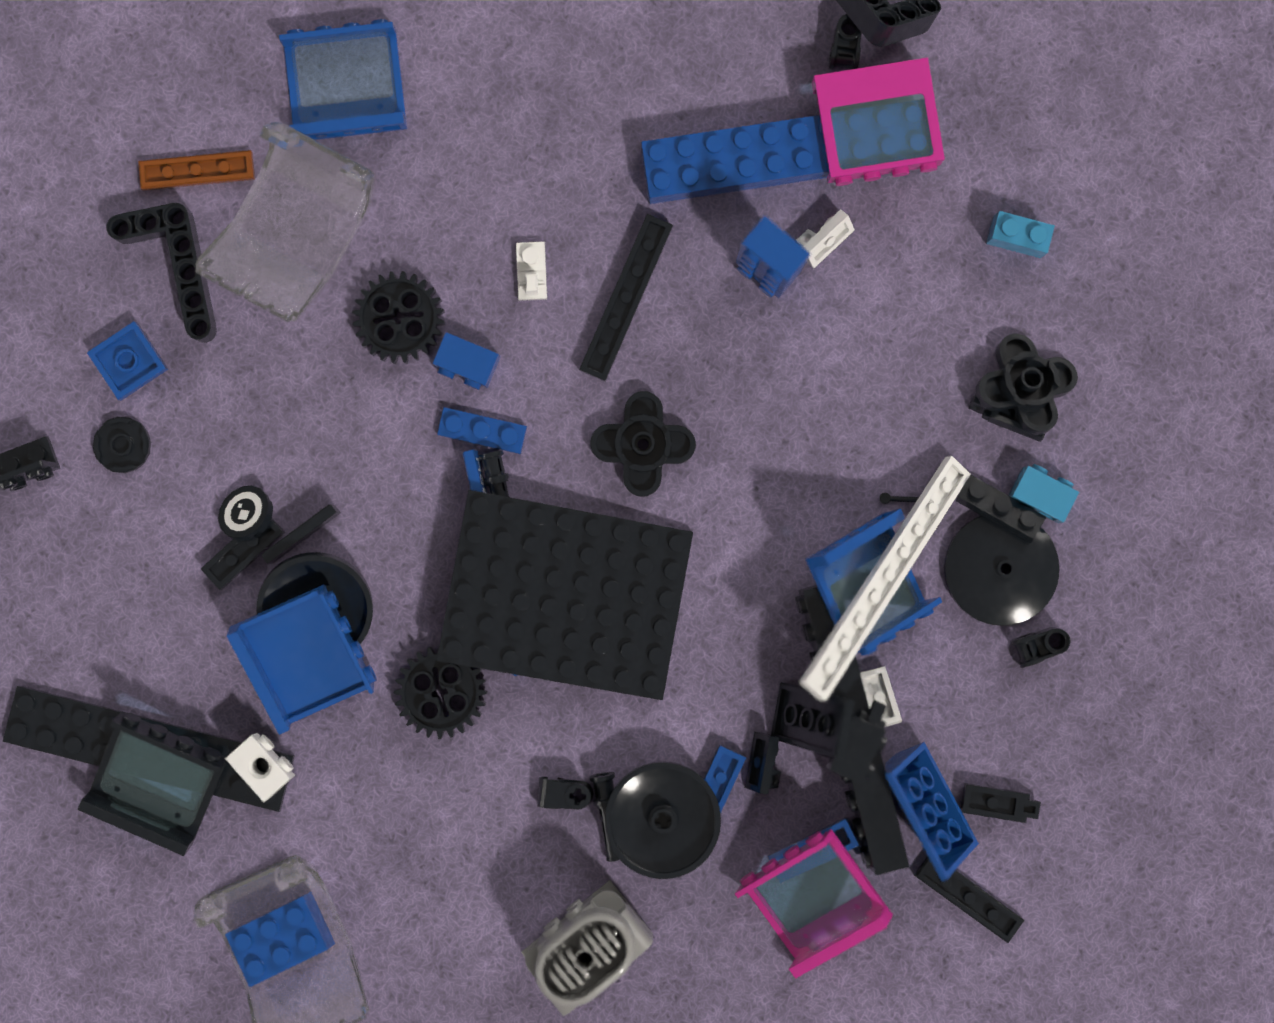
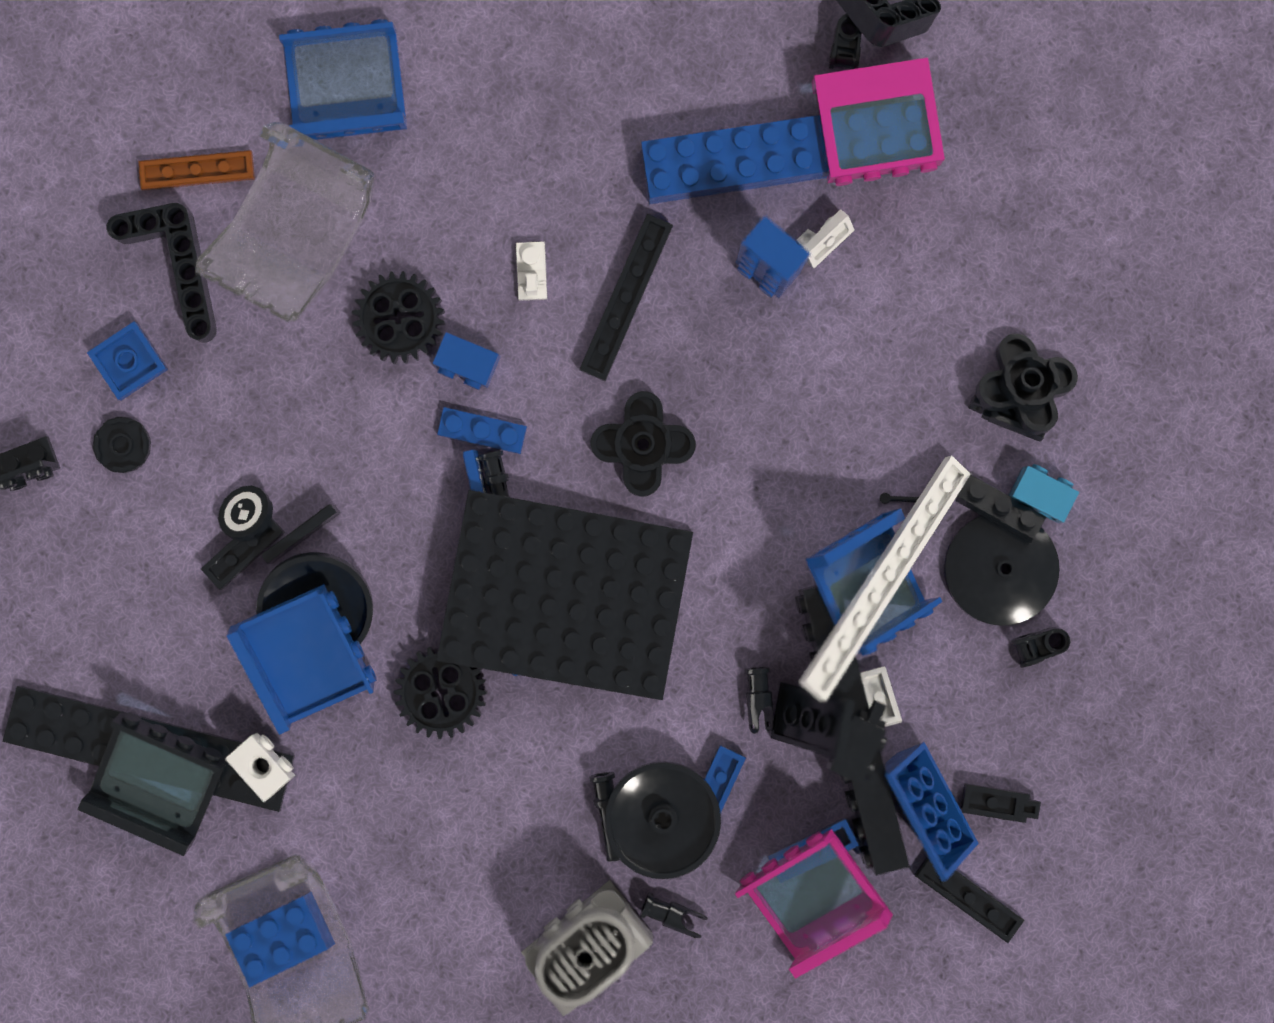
black piece [537,776,594,810] -> none
black hinge [744,731,781,794] -> none
dark azure brick [986,211,1055,258] -> none
none -> black piece [640,892,708,938]
none -> black piece [745,667,774,734]

